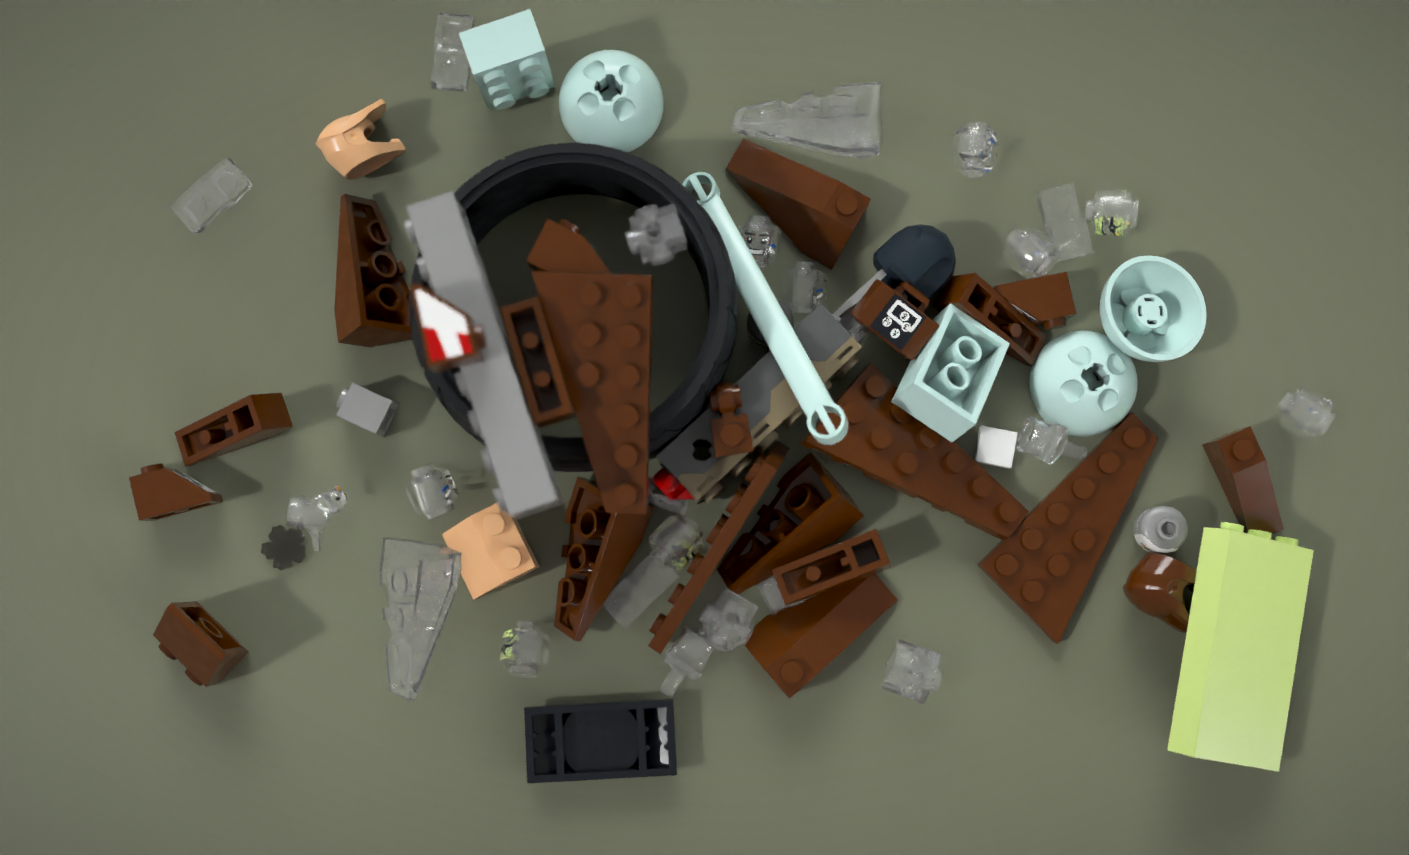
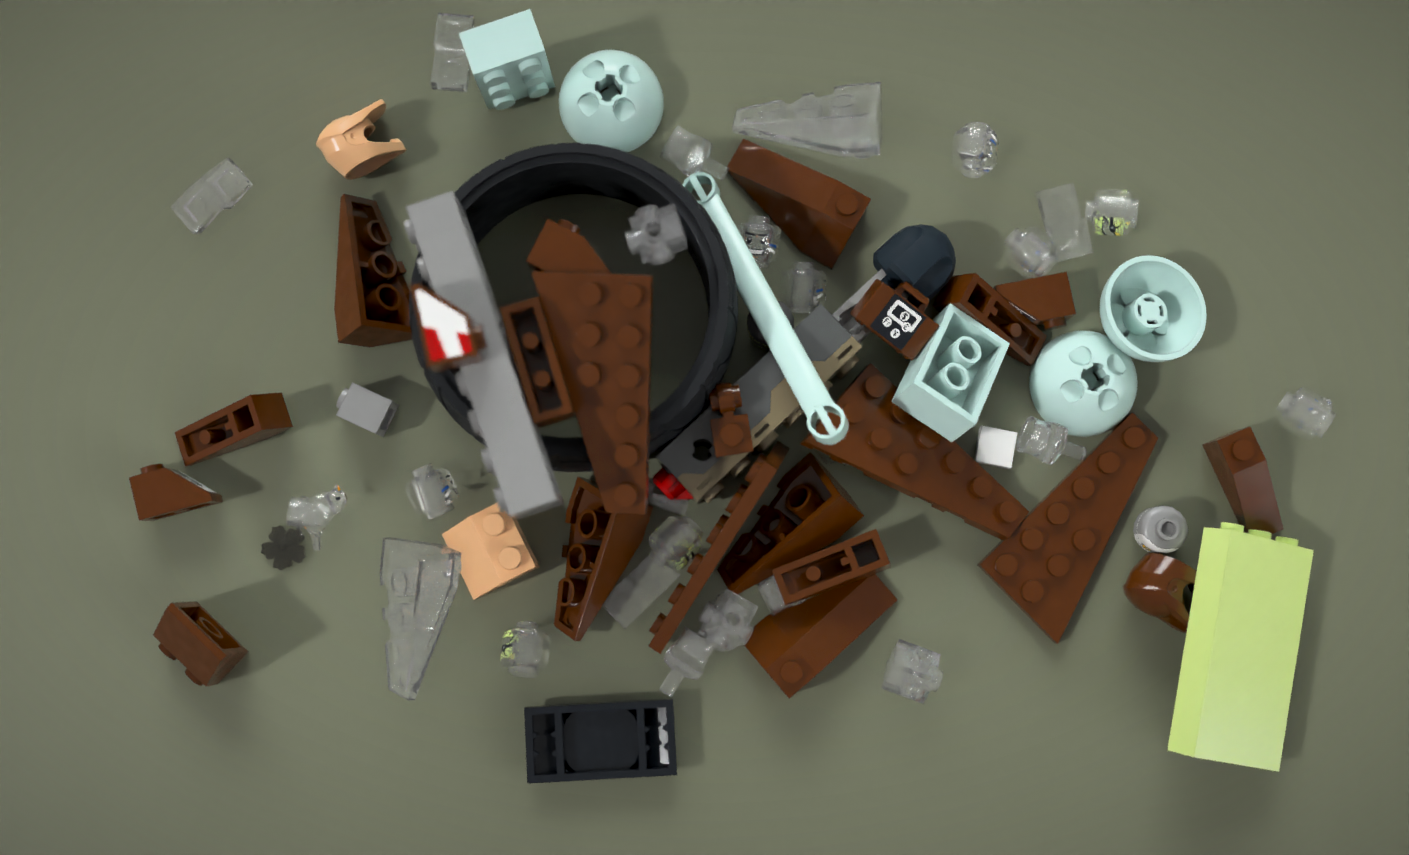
none -> clear piece [660,125,729,181]

